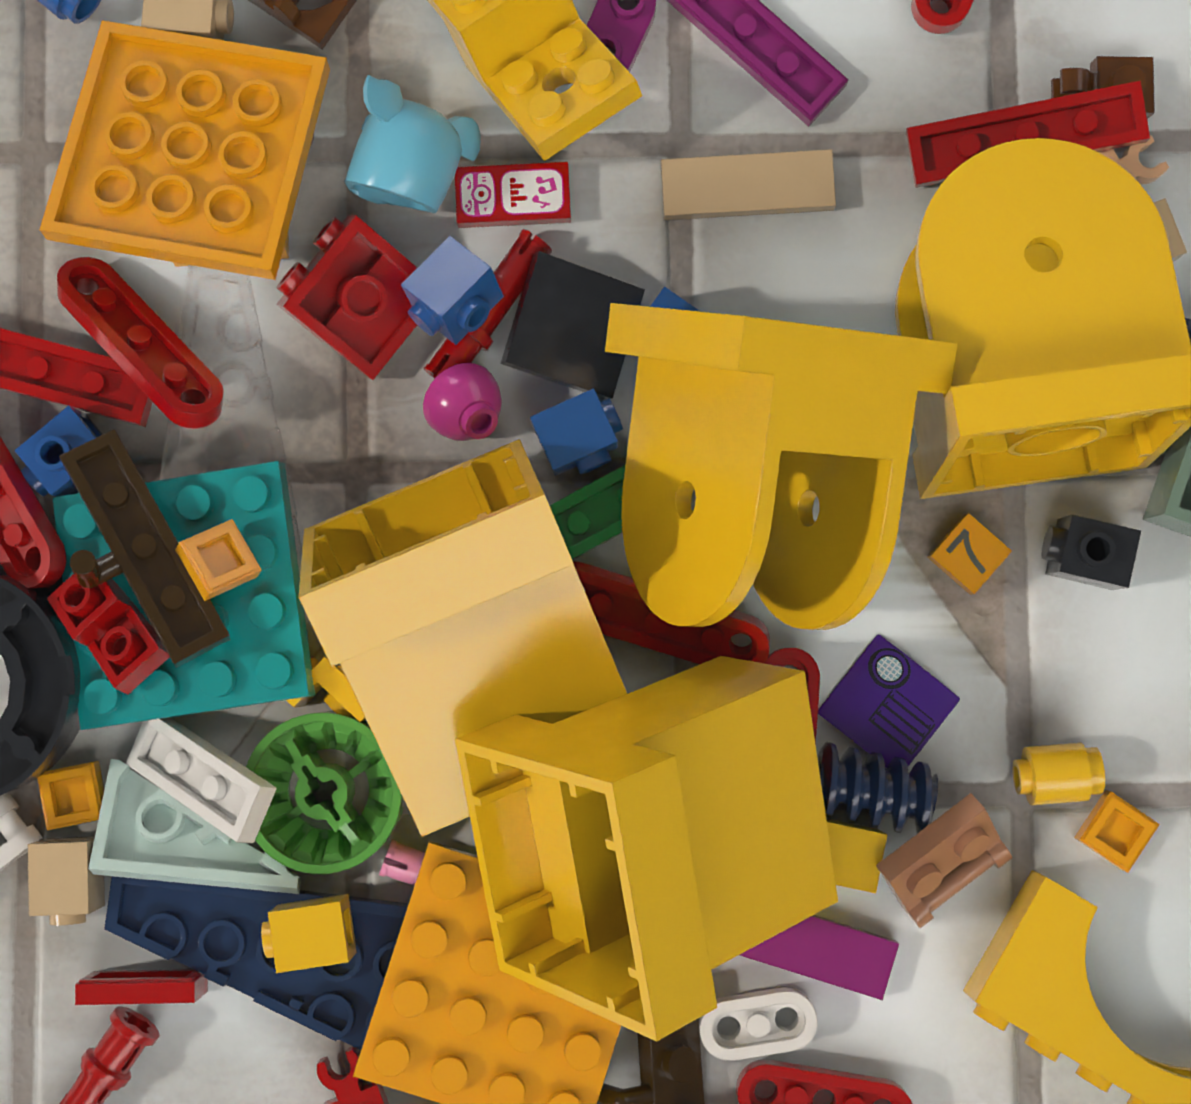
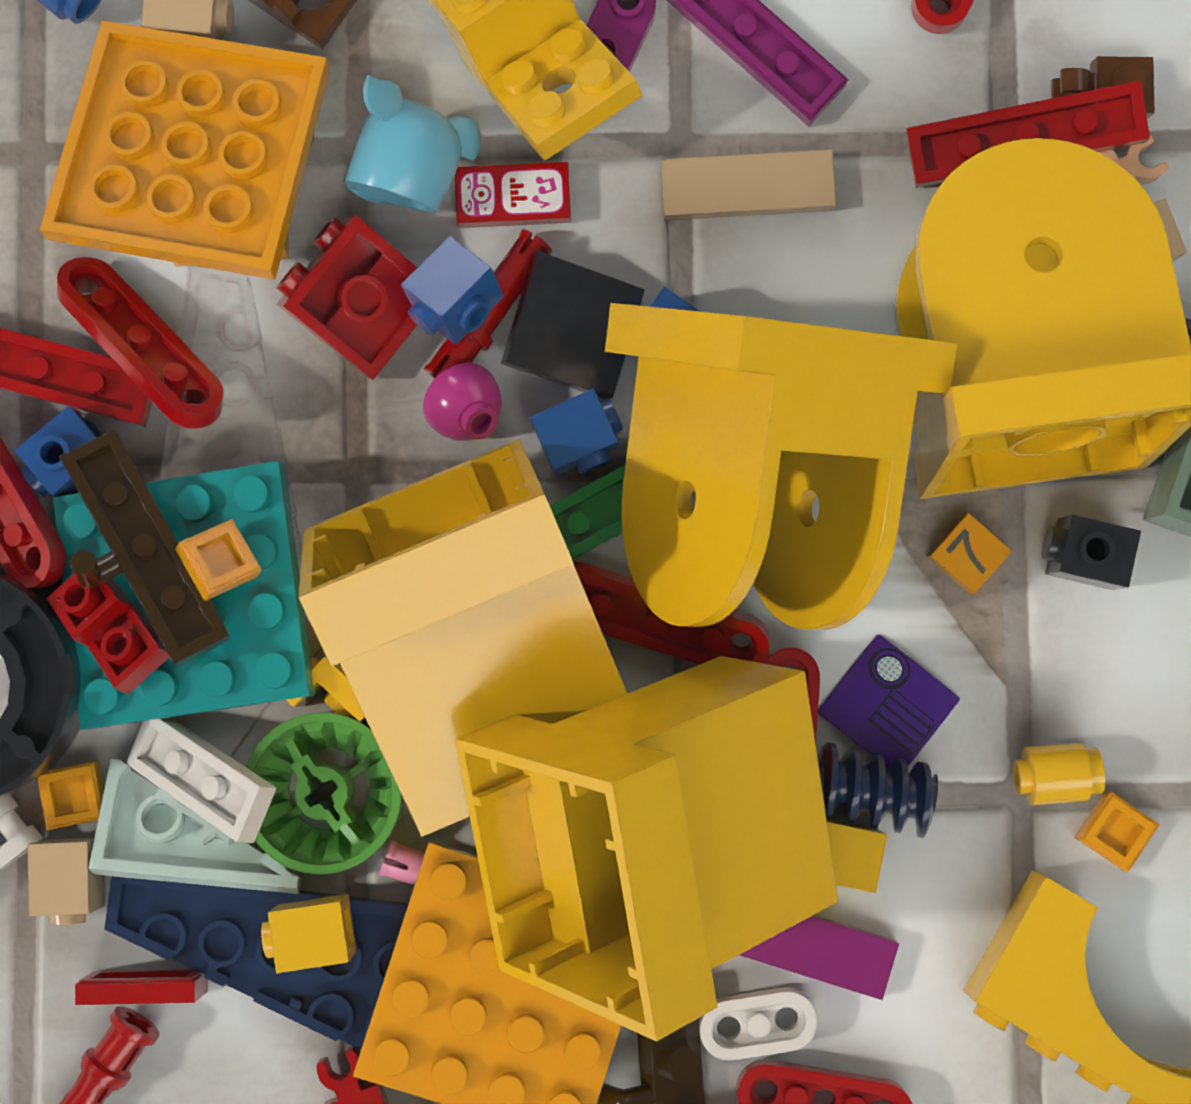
nougat plate [876,793,1013,928] -> none

